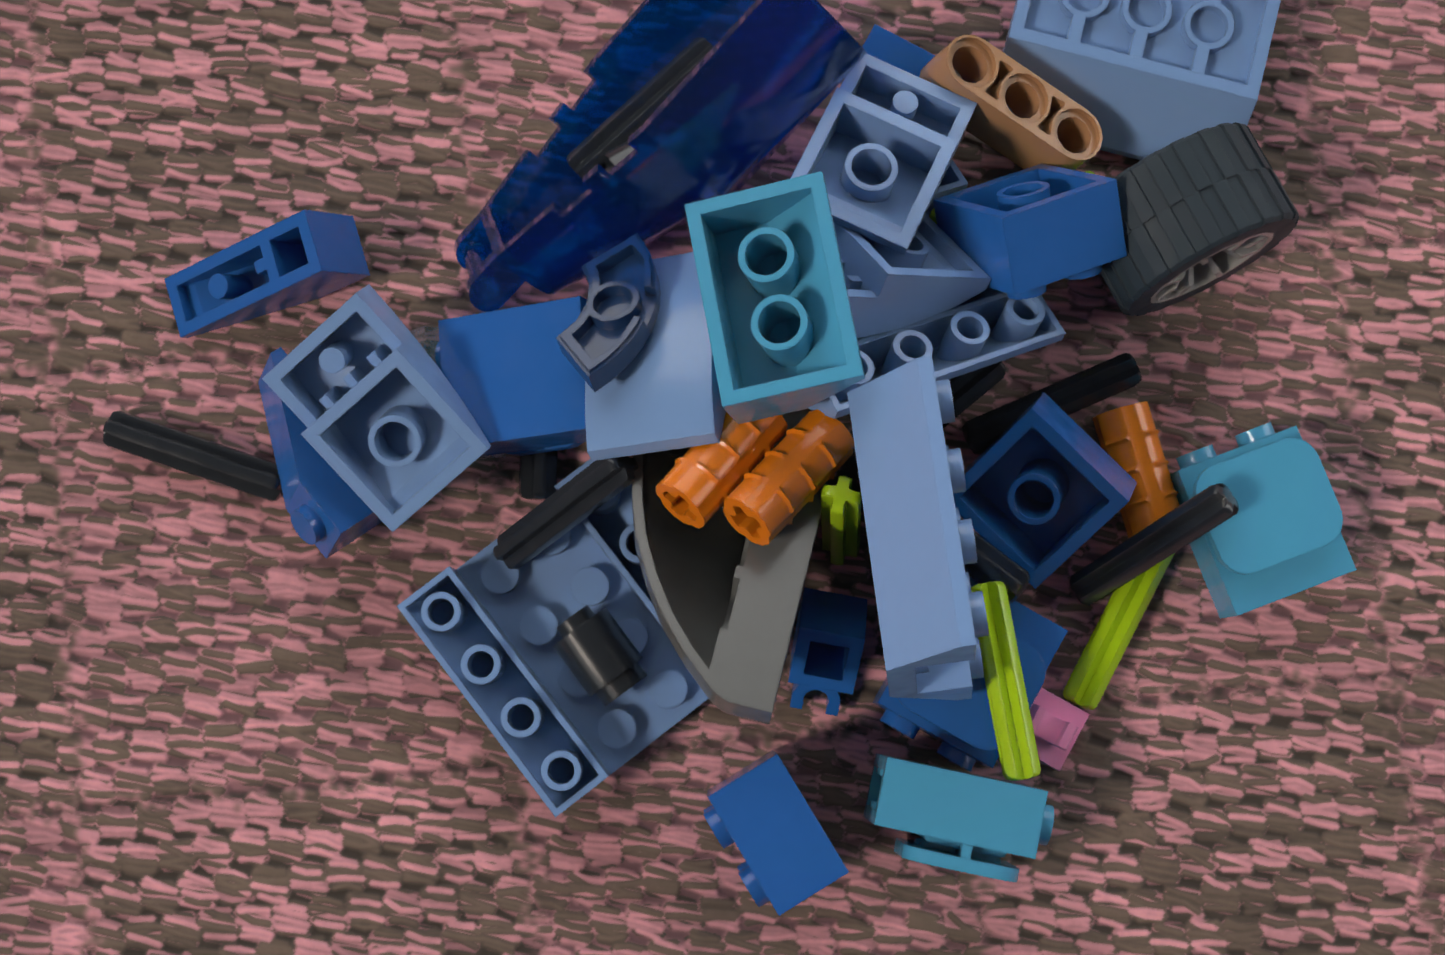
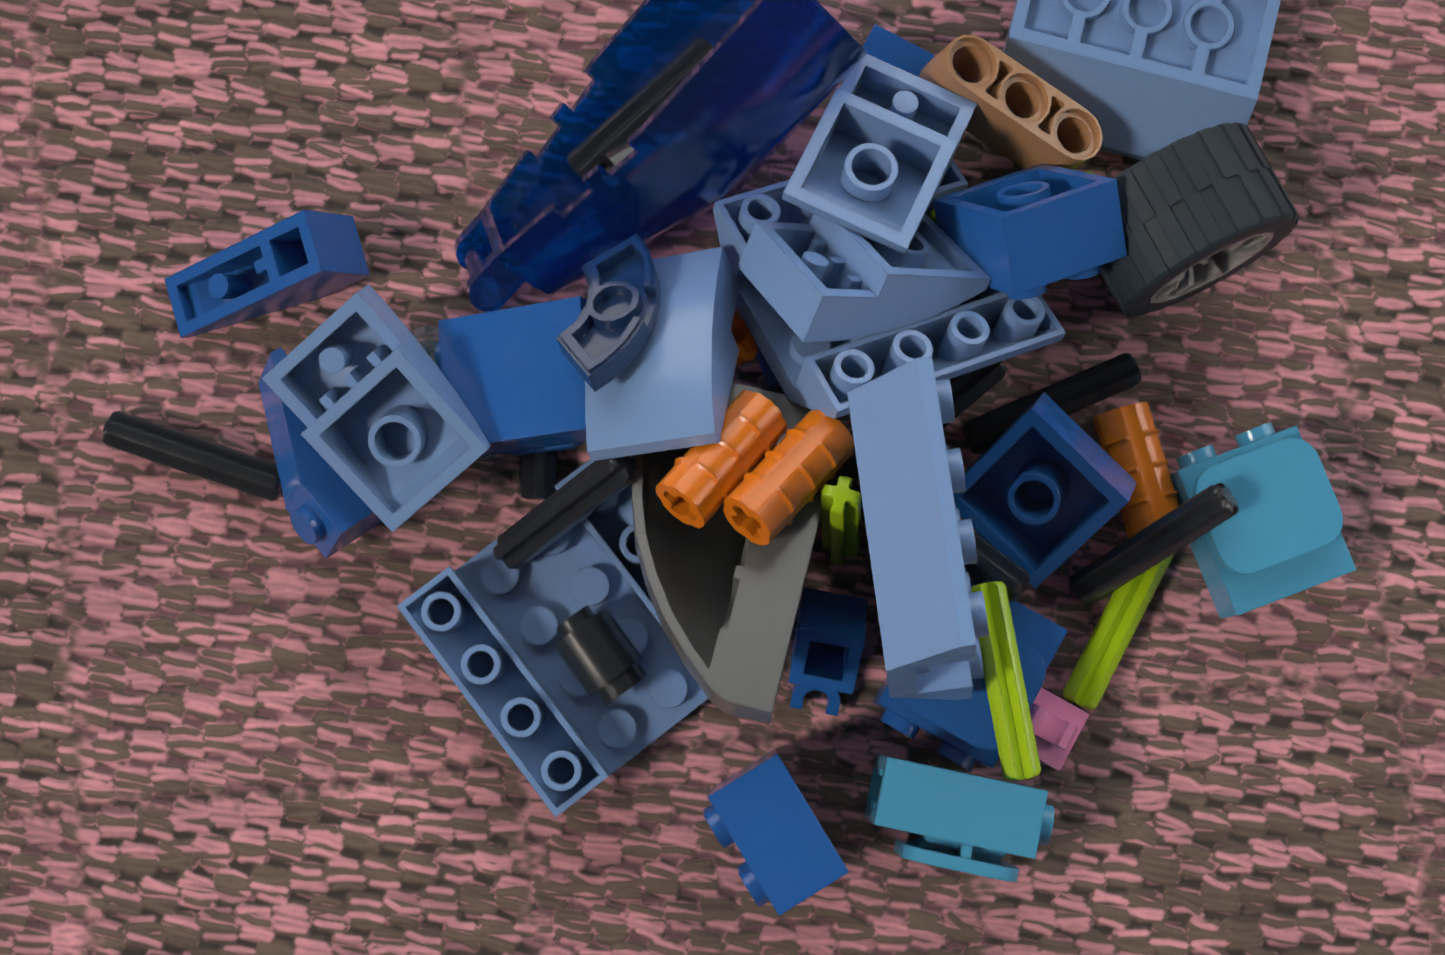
dark azure slope [684,171,865,424] -> none

